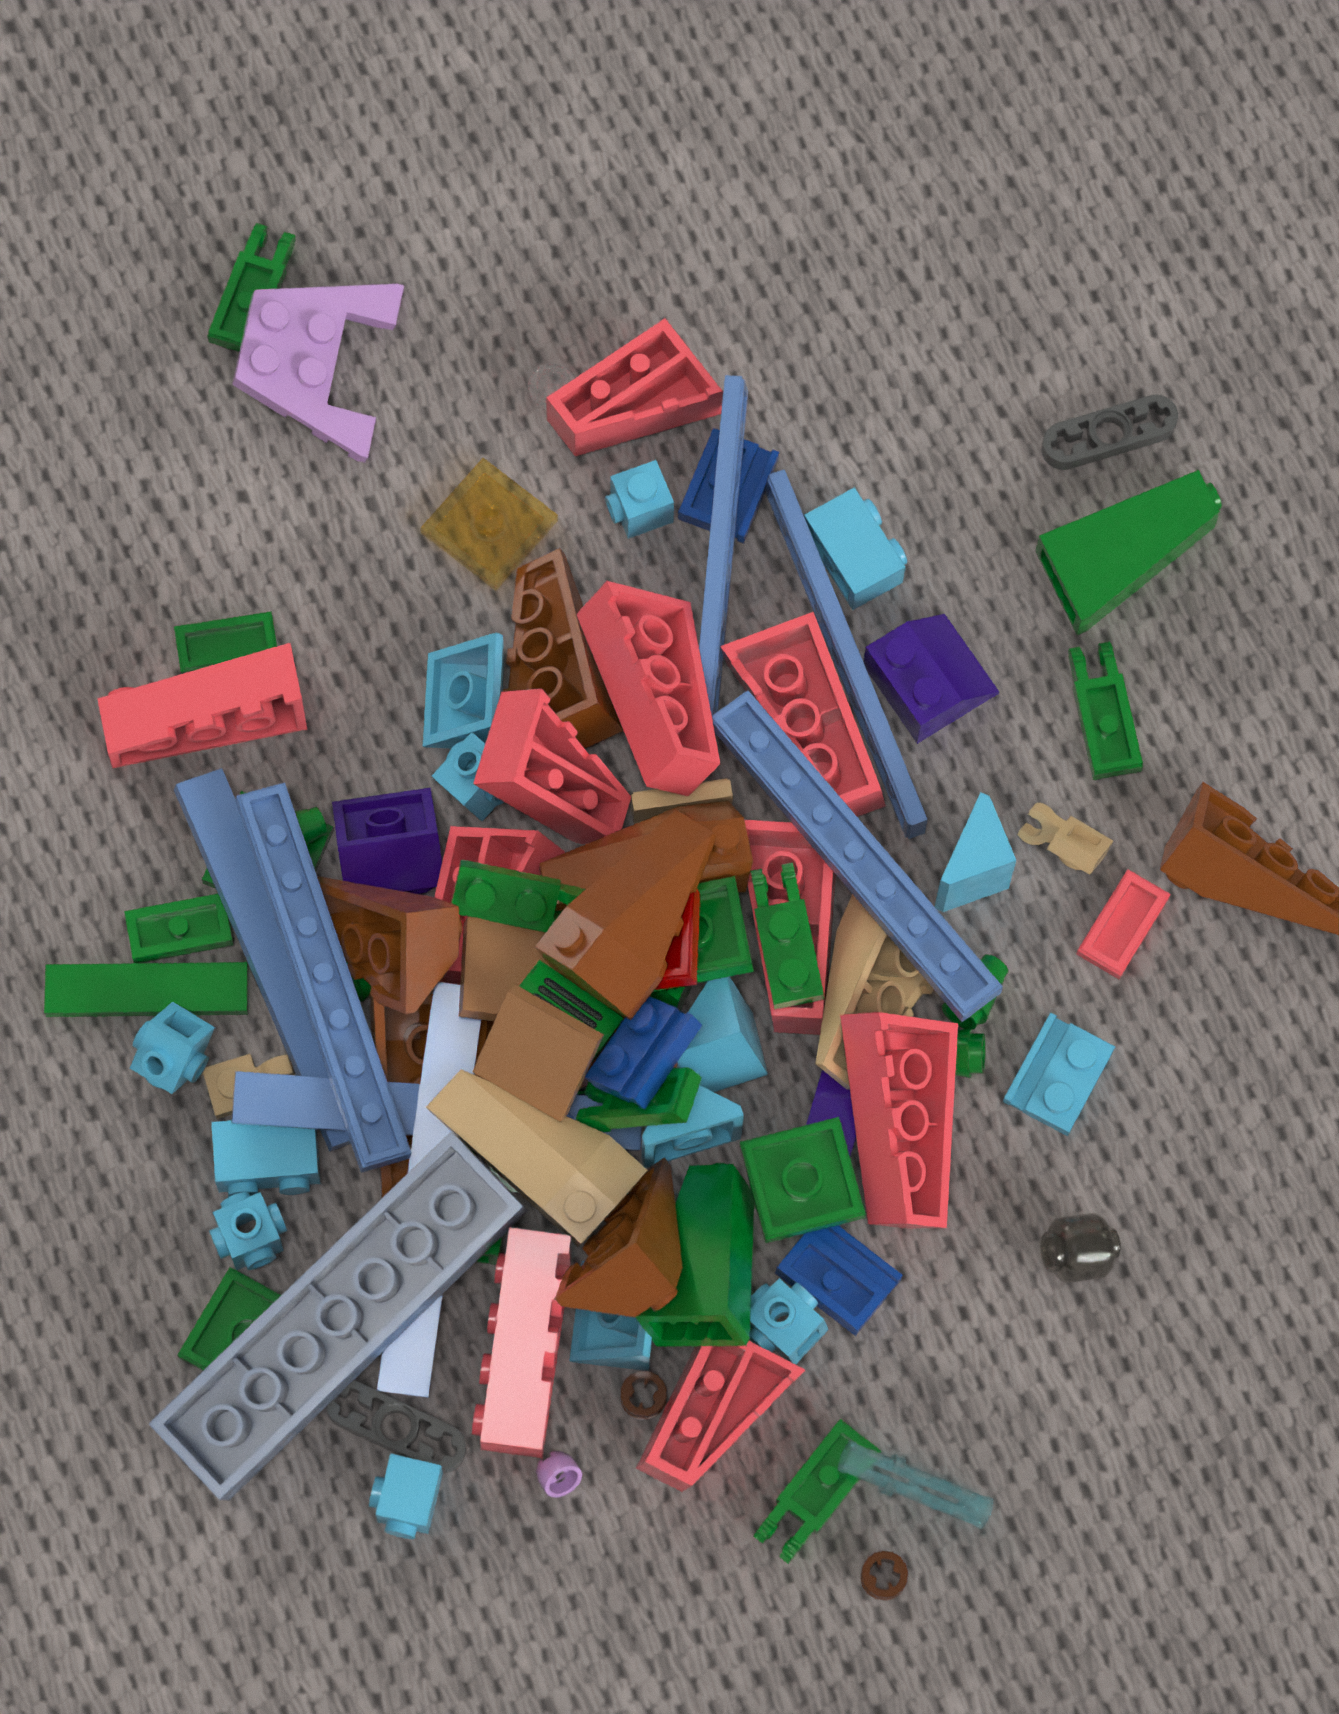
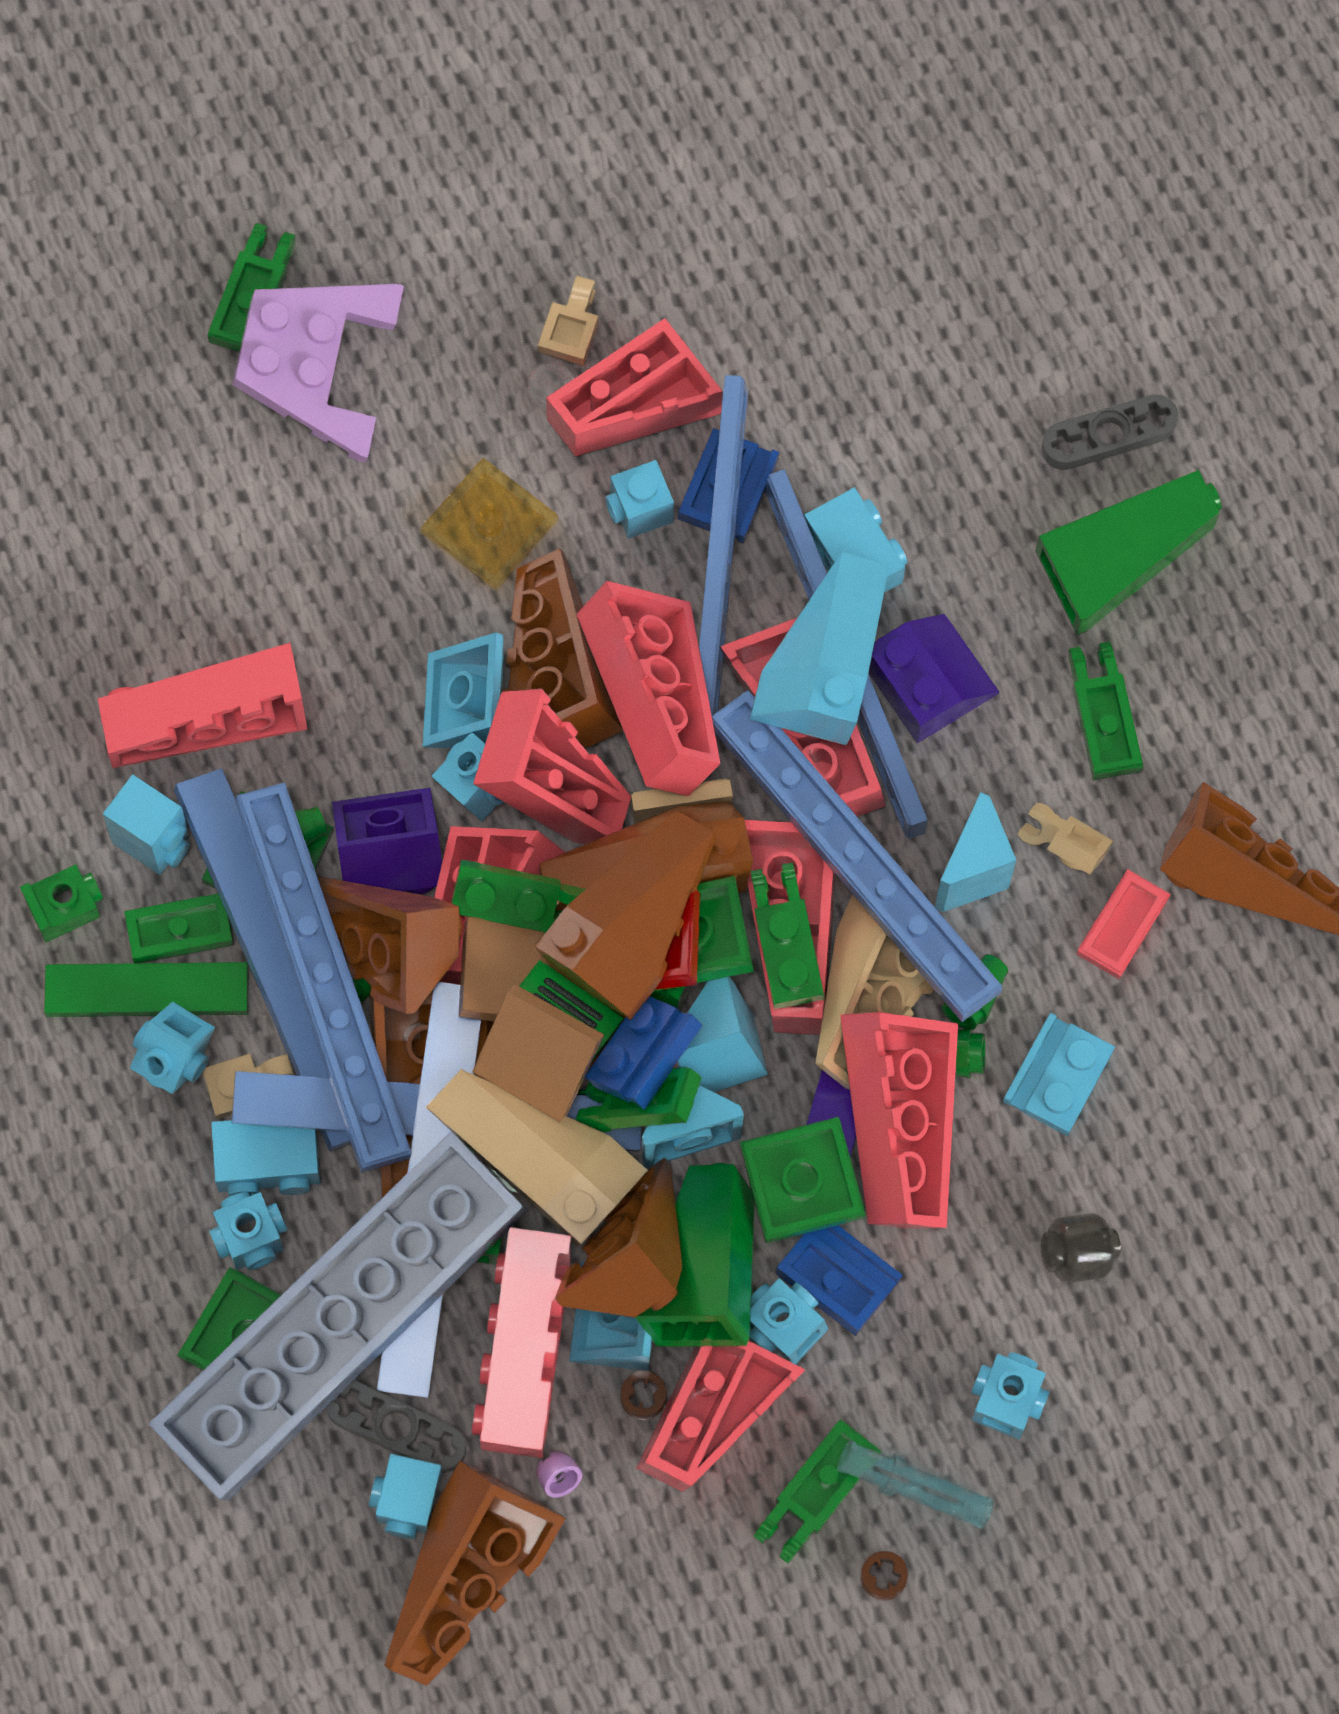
green tile [174,611,277,674] -> none
none -> green brick [20,864,103,943]
none -> medium azure brick [103,774,190,875]
none -> dark orange wedge [384,1461,566,1686]
none -> tan plate [537,276,599,366]
none -> medium azure wedge [750,552,890,745]
none -> medium azure brick [971,1352,1050,1440]

